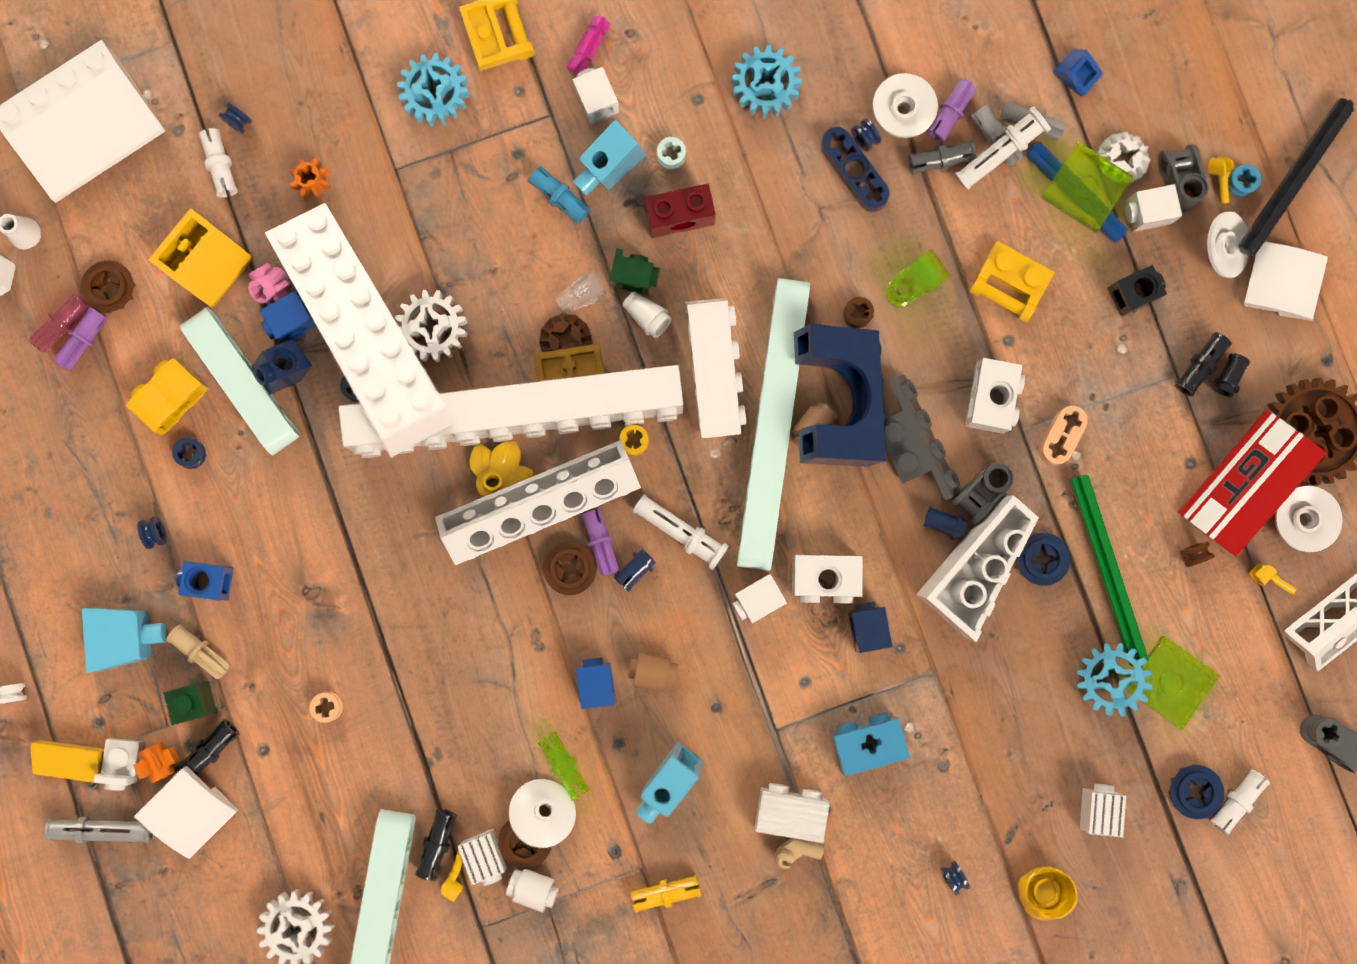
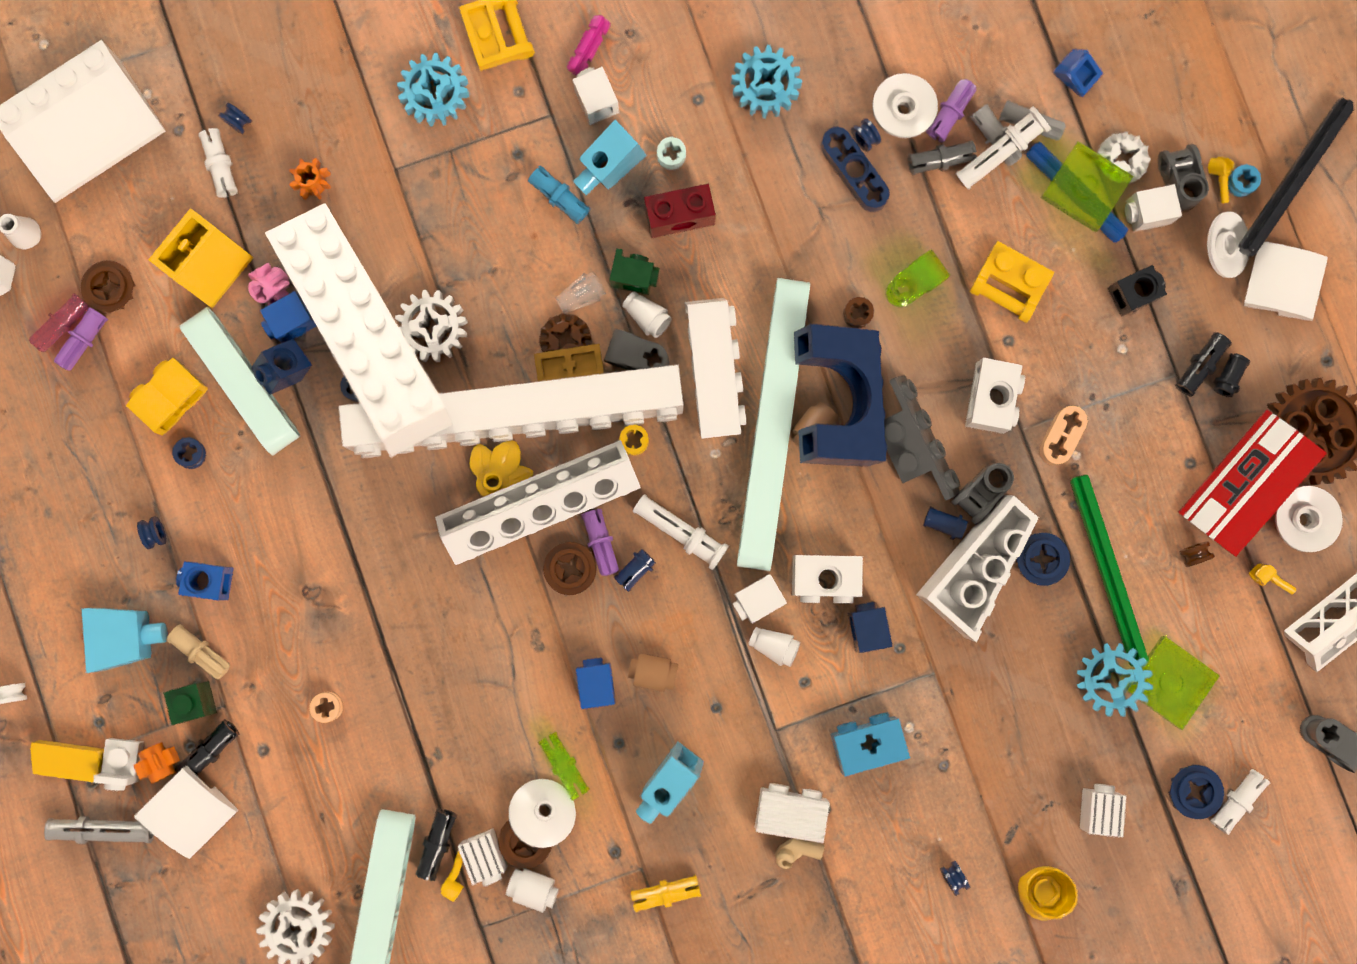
none -> dark grey piece [604,329,670,370]
none -> white cone [748,627,801,667]

